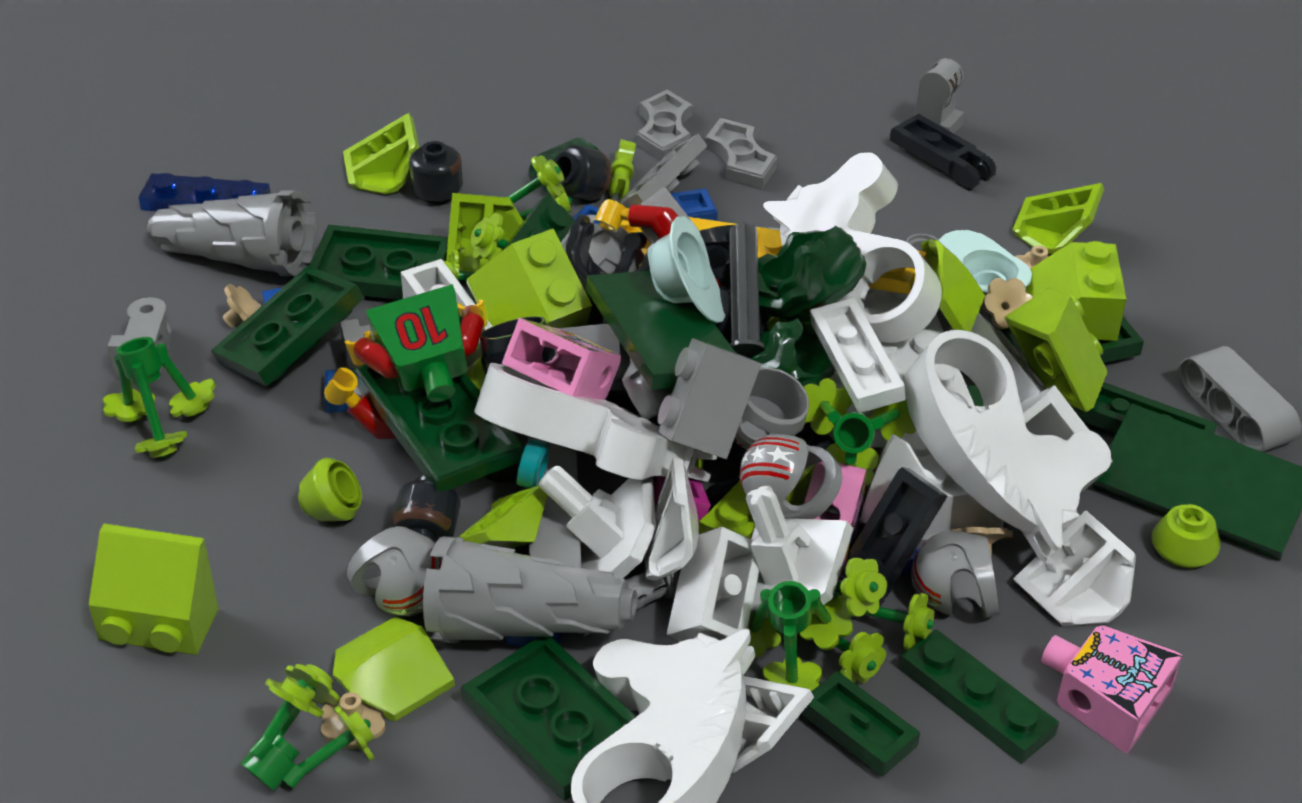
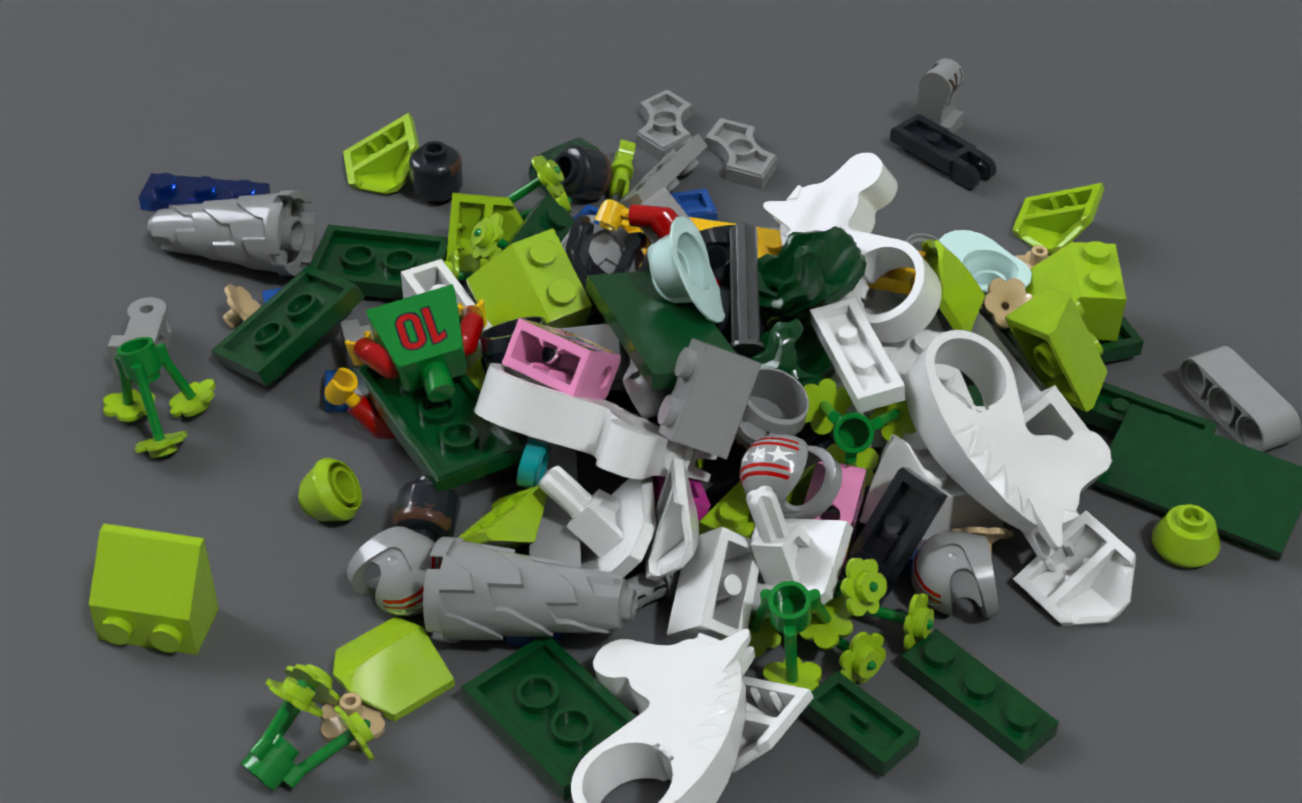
bright pink torso [1041,626,1183,754] -> none

